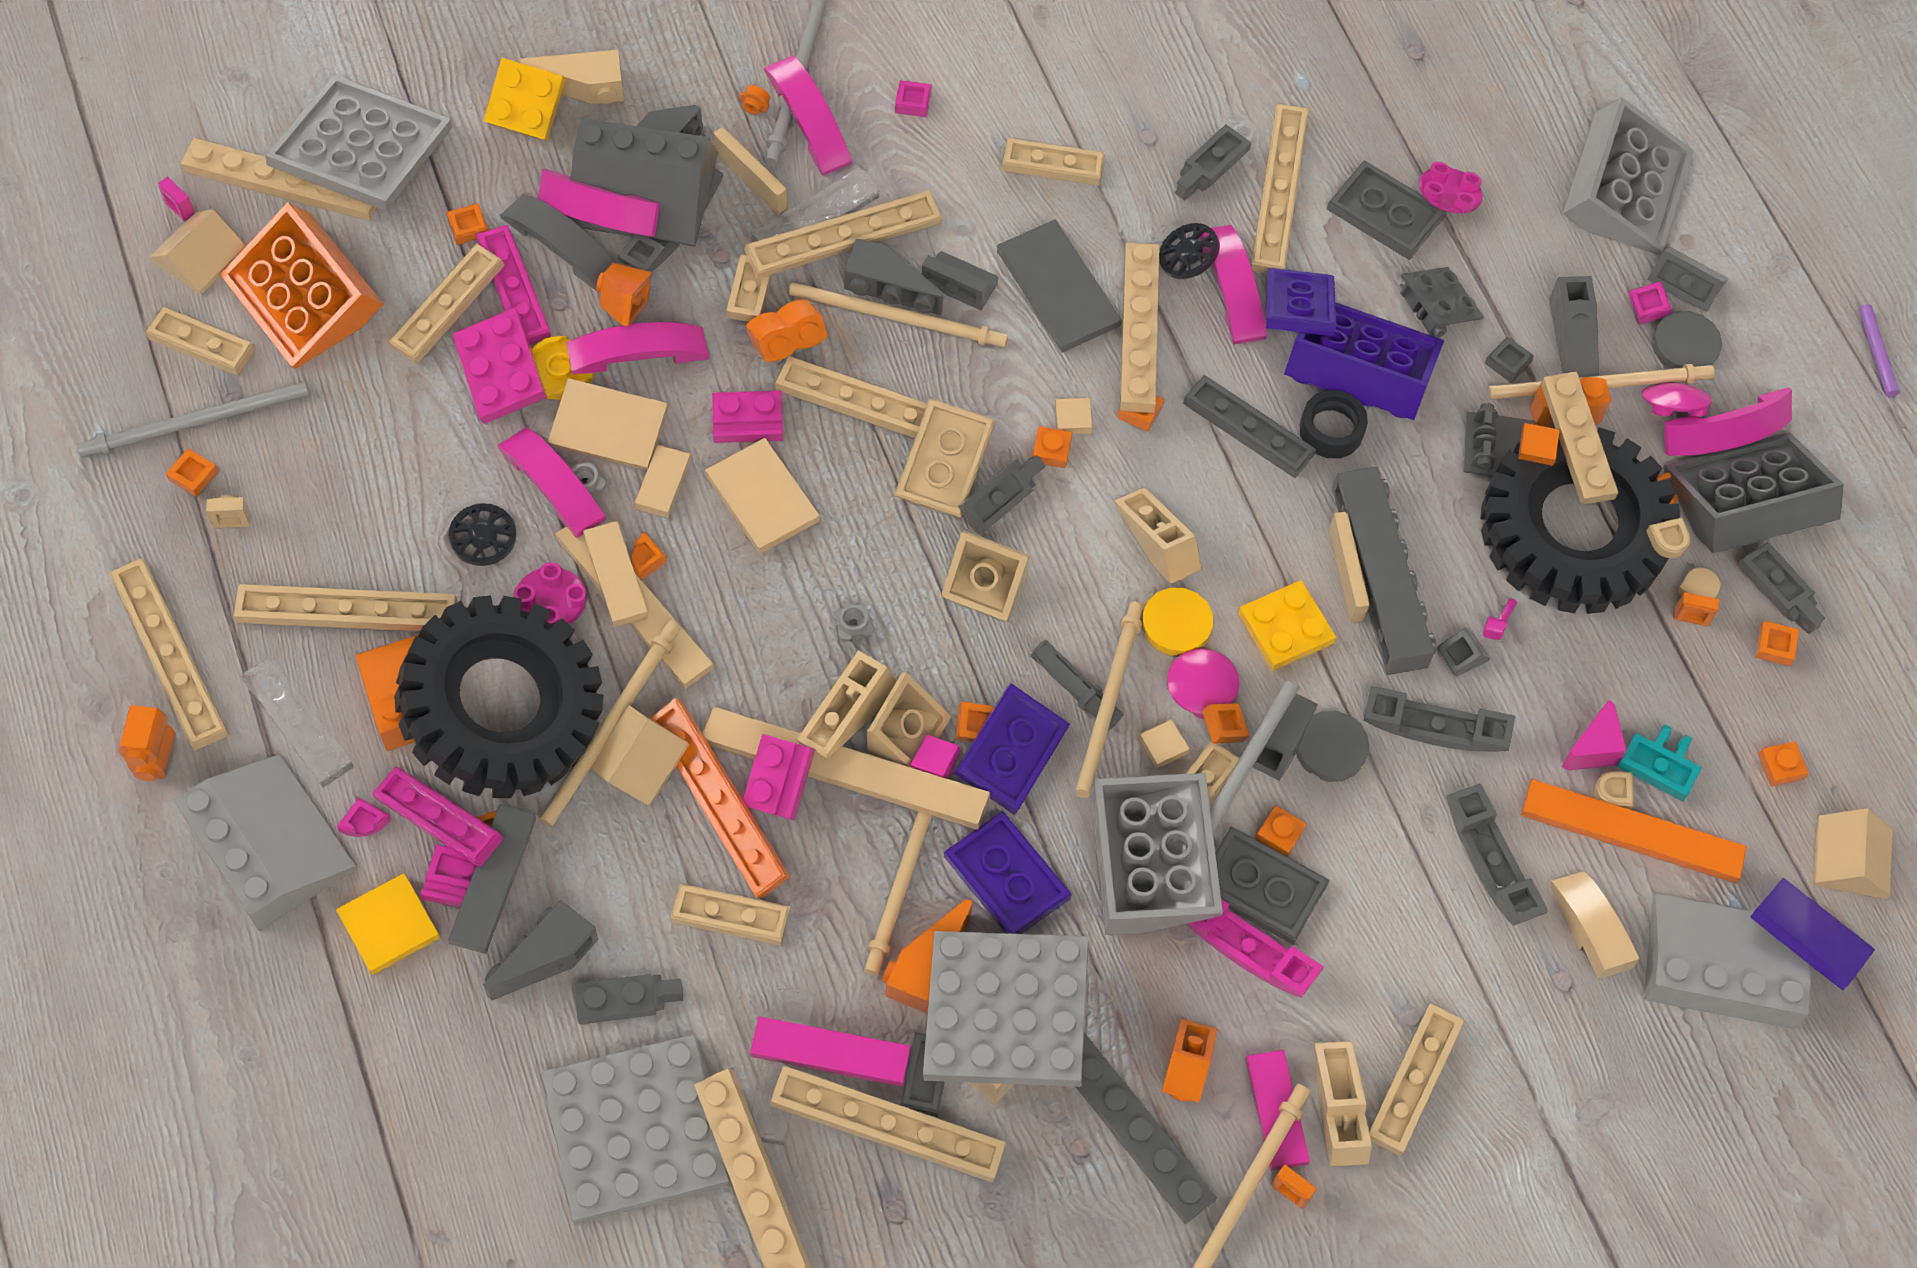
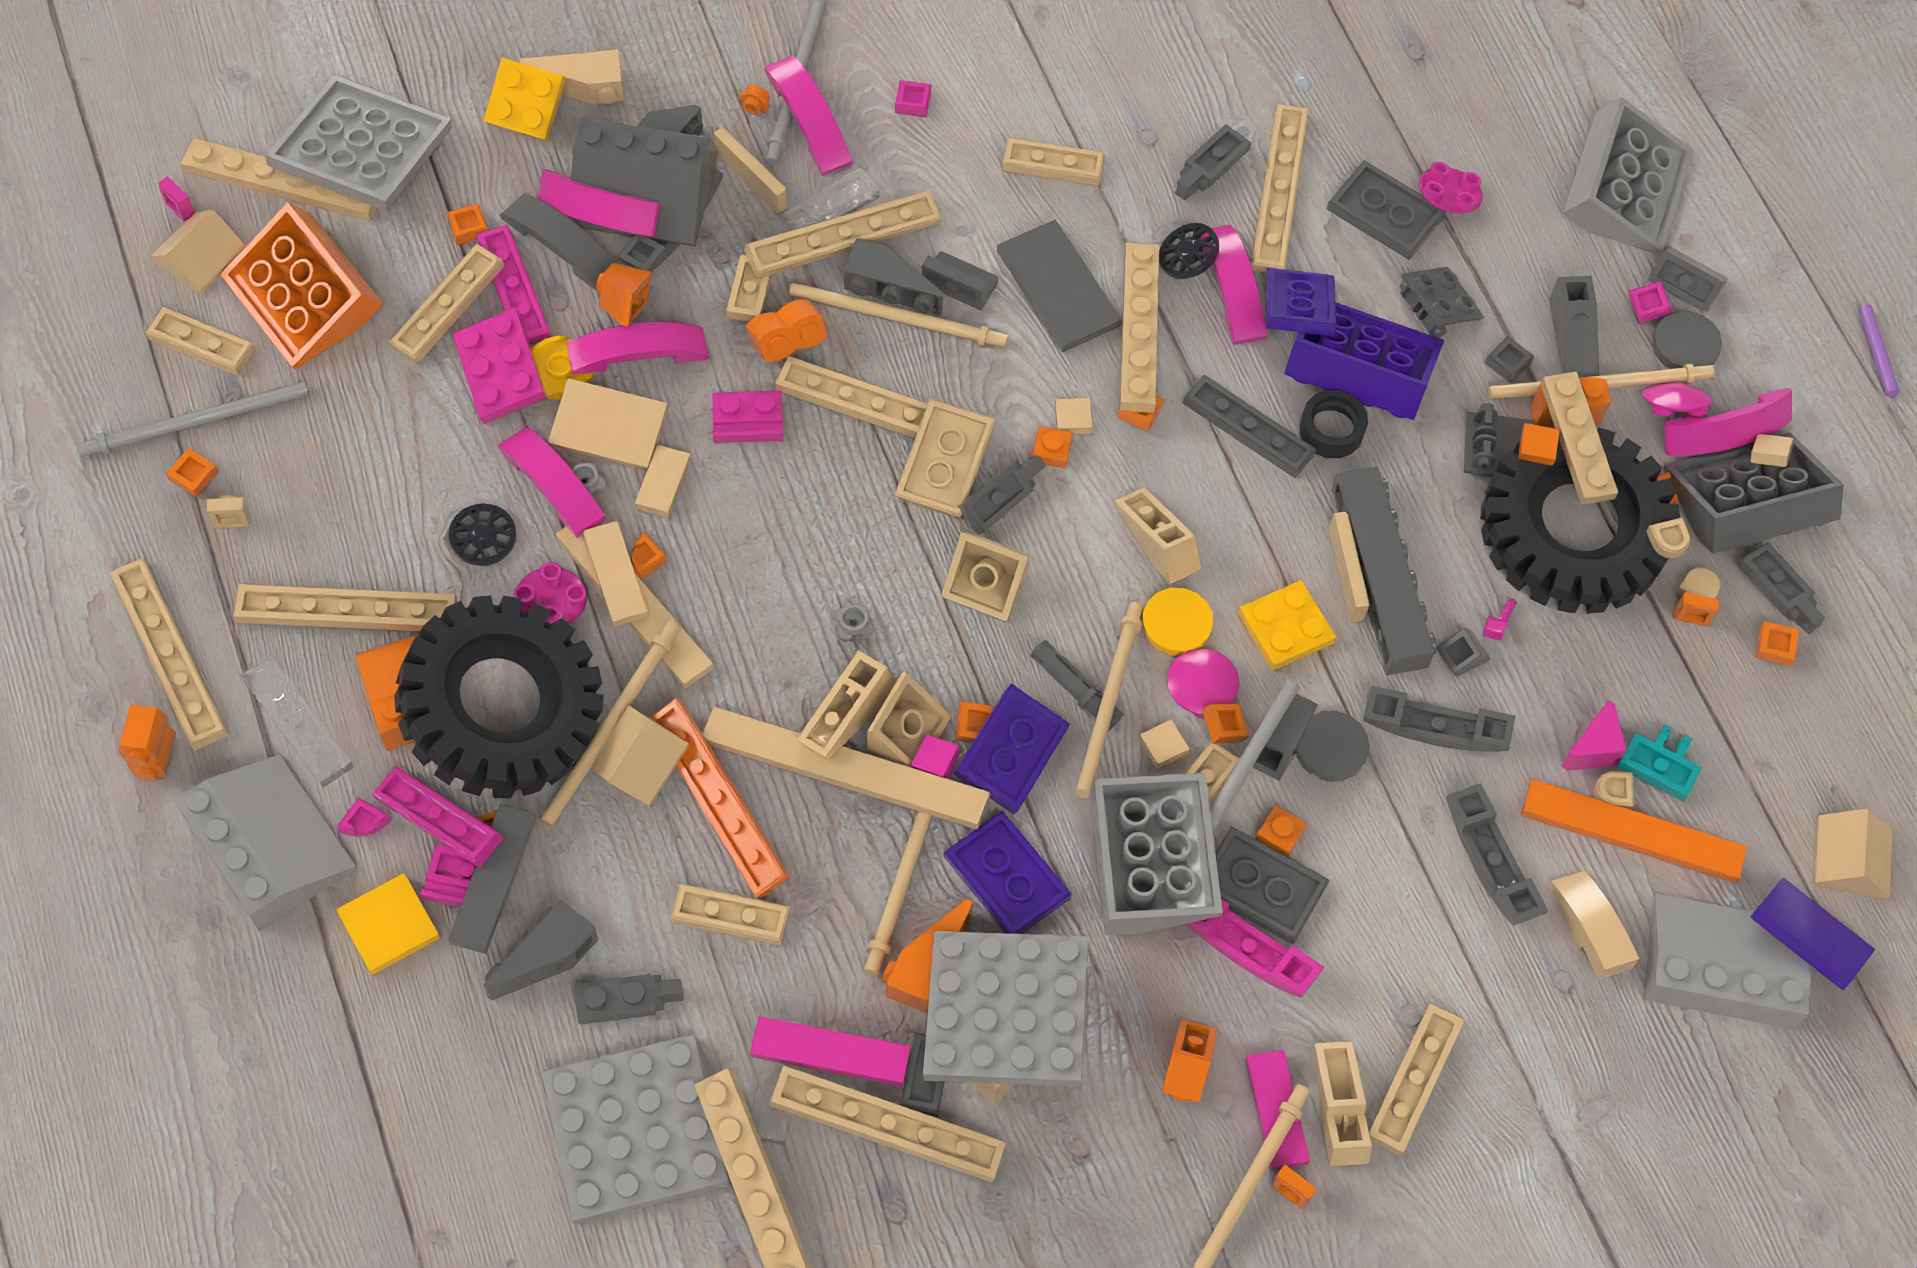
tan tile [705,438,820,554] -> none
dark pink plate [743,734,816,821] -> none
dark grey plate [1076,1032,1217,1224] -> none
orange plate [1758,741,1809,787] -> none
none -> tan tile [1751,434,1793,467]

